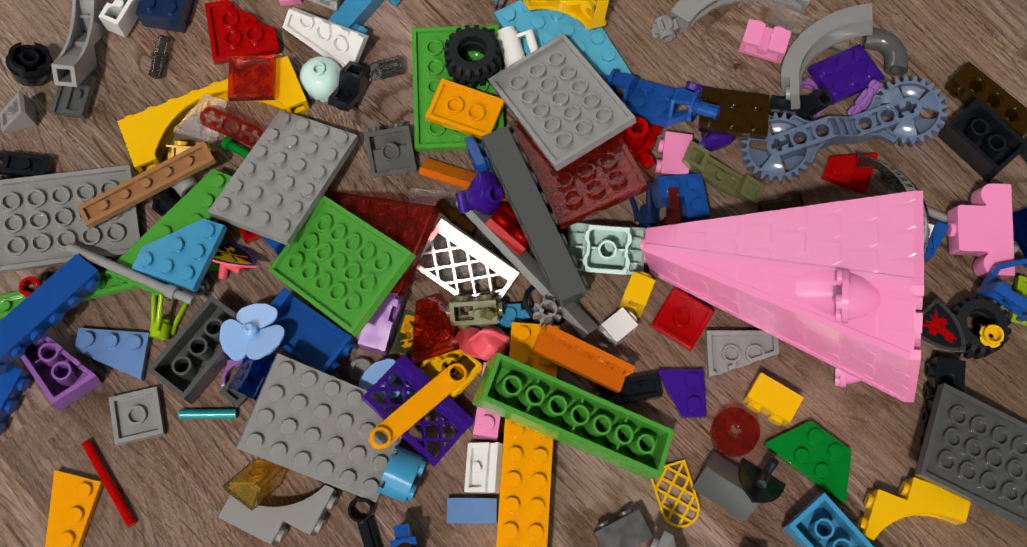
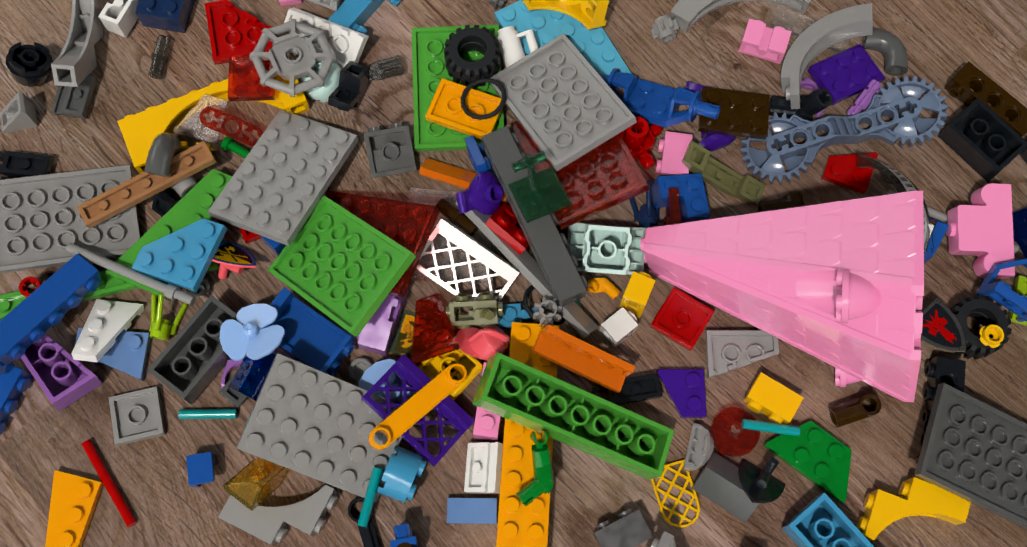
none -> white wing [71,299,145,362]
none -> dark grey cylinder [144,133,181,177]
none -> blue panel [186,452,218,488]
none -> light grey plate [249,19,336,97]
none -> teal piece [357,467,383,528]
none -> black piece [461,78,506,120]
none -> clear green plate [508,151,571,223]
none -> green arm [516,430,554,507]
none -> light orange arm [586,277,621,300]
none -> light grey plate [683,423,714,471]
none -> teal piece [741,419,800,436]
none -> dark brown piece [829,394,882,428]

